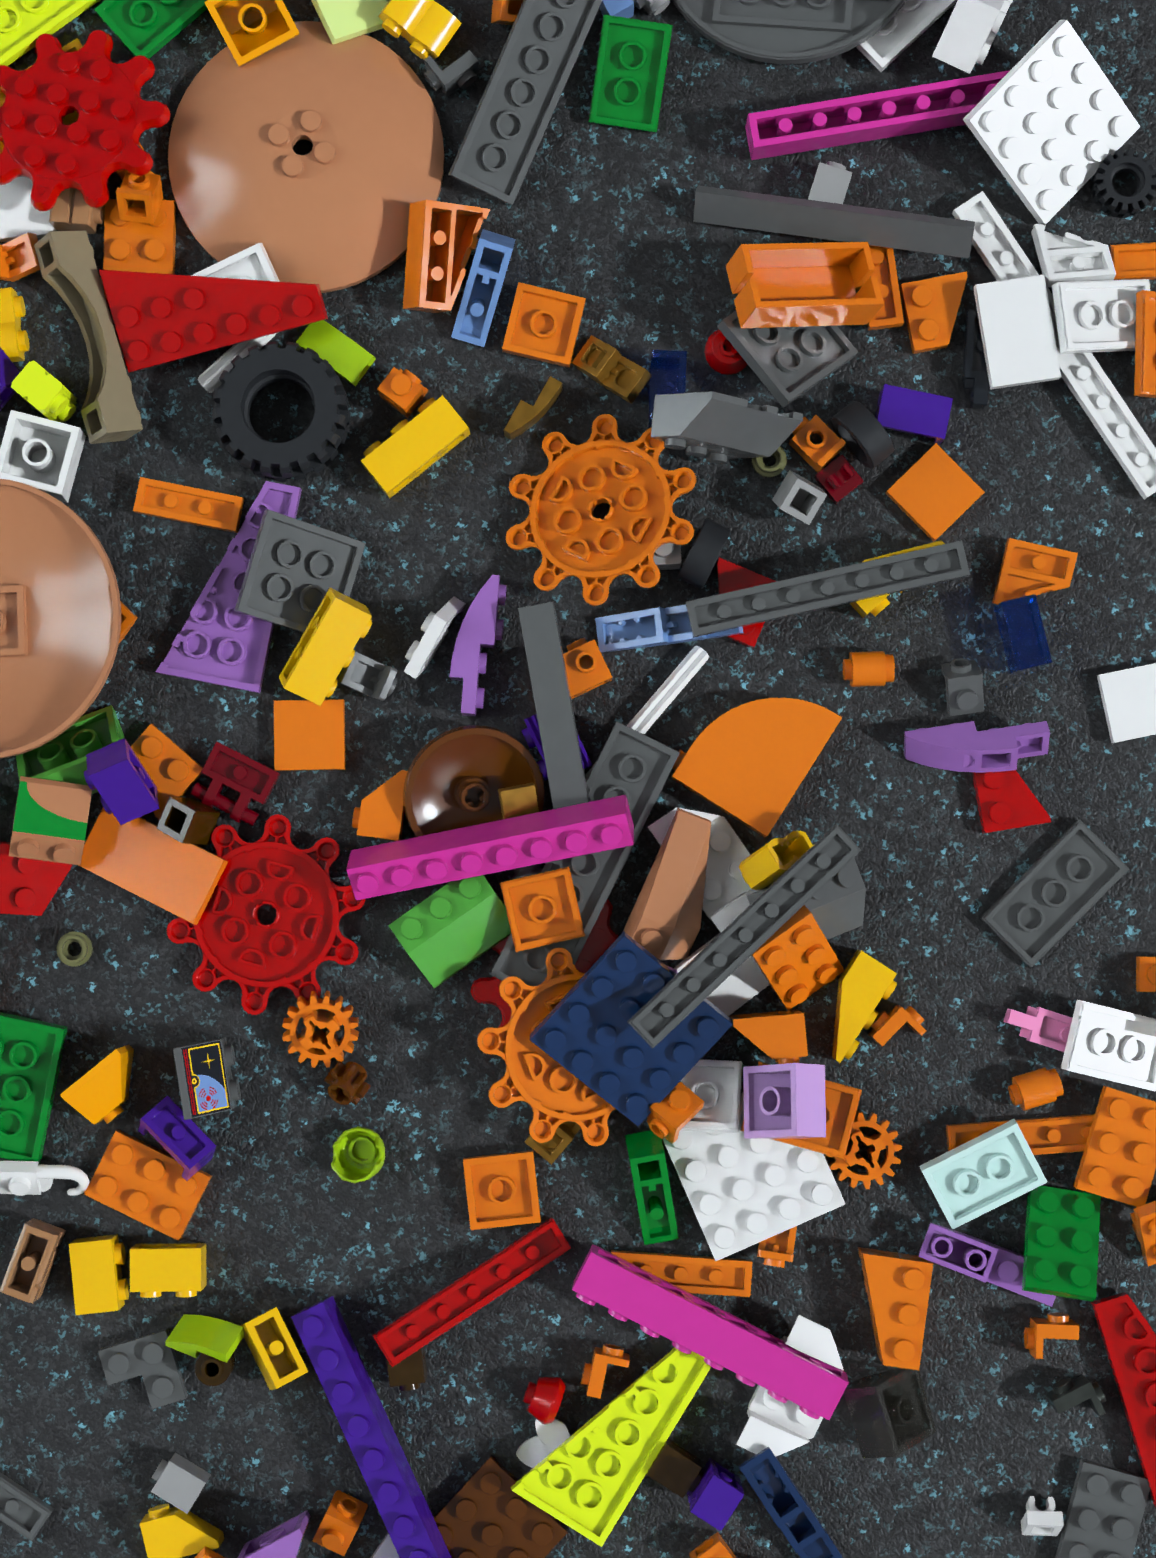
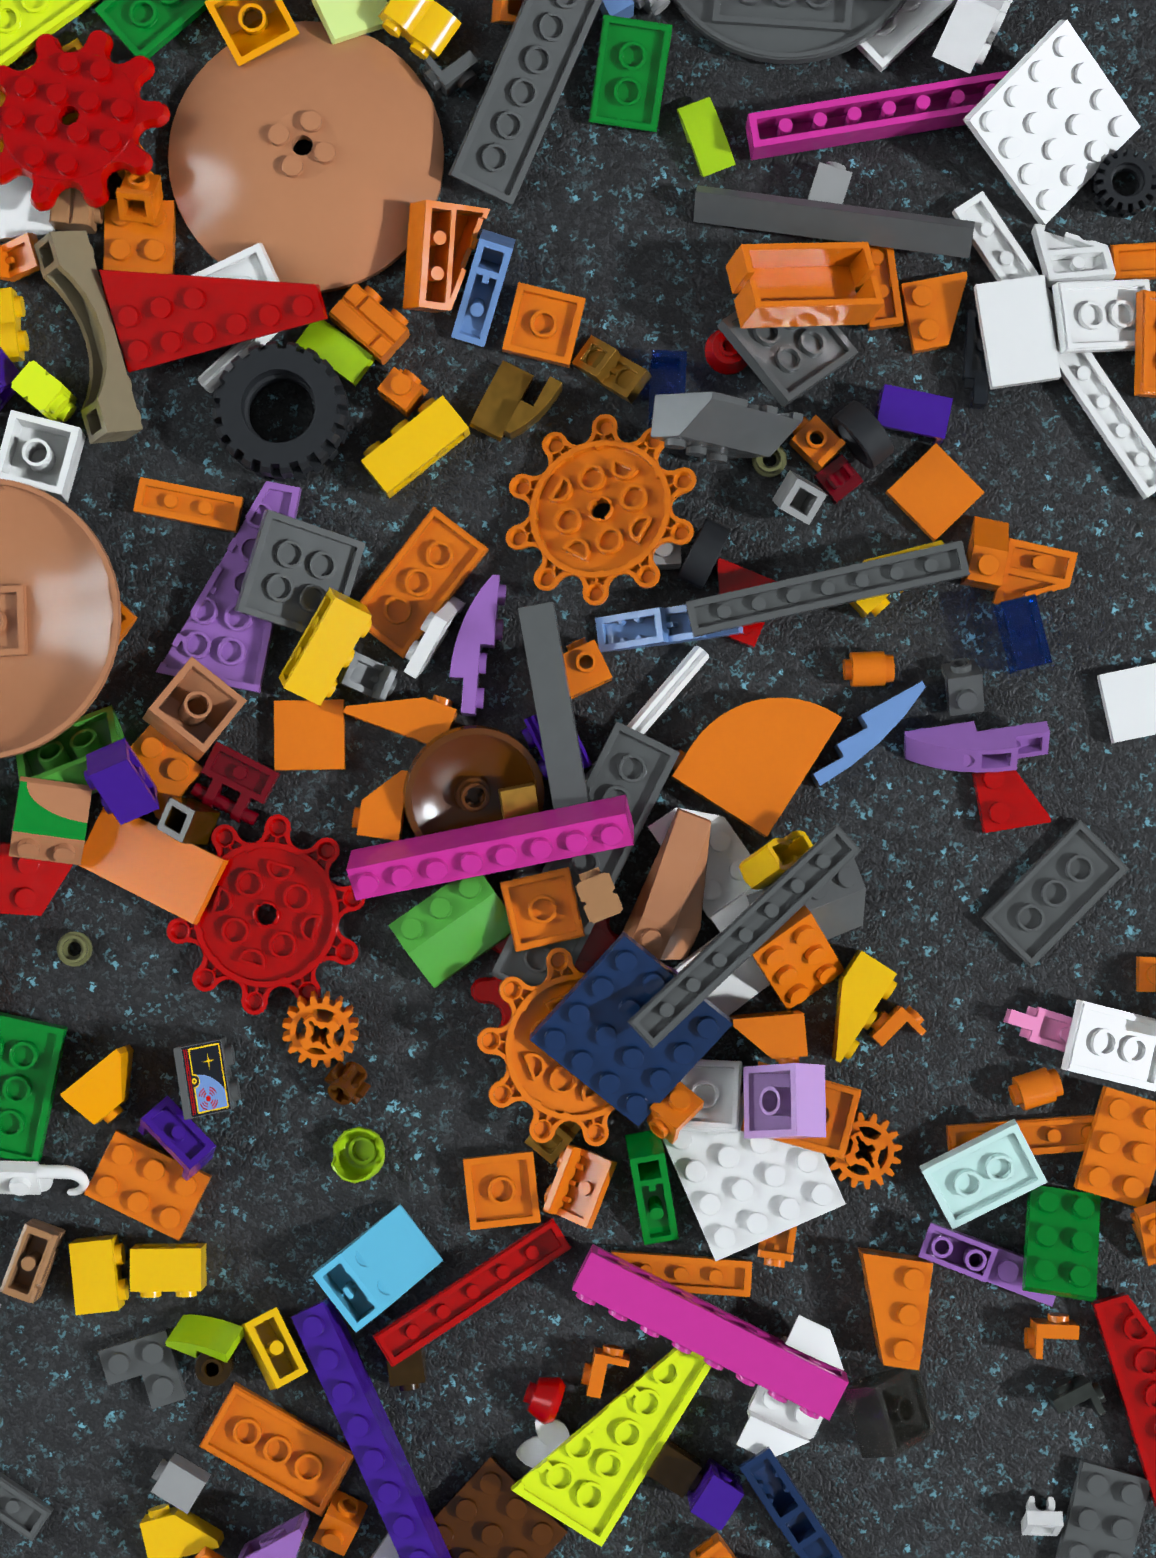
none -> nougat slope [142,656,247,762]
none -> orange tile [199,1382,355,1517]
none -> medium azure slope [312,1204,443,1332]
none -> orange brick [328,283,410,366]
none -> orange slope [343,694,458,744]
none -> orange tile [360,507,489,659]
none -> pearl gold slope [470,360,534,442]
none -> orange bracket [543,1145,617,1229]
none -> medium nougat brick [575,867,623,923]
none -> lime slope [677,96,736,177]
none -> medium blue slope [810,681,926,787]
none -> orange slope [960,516,1009,591]

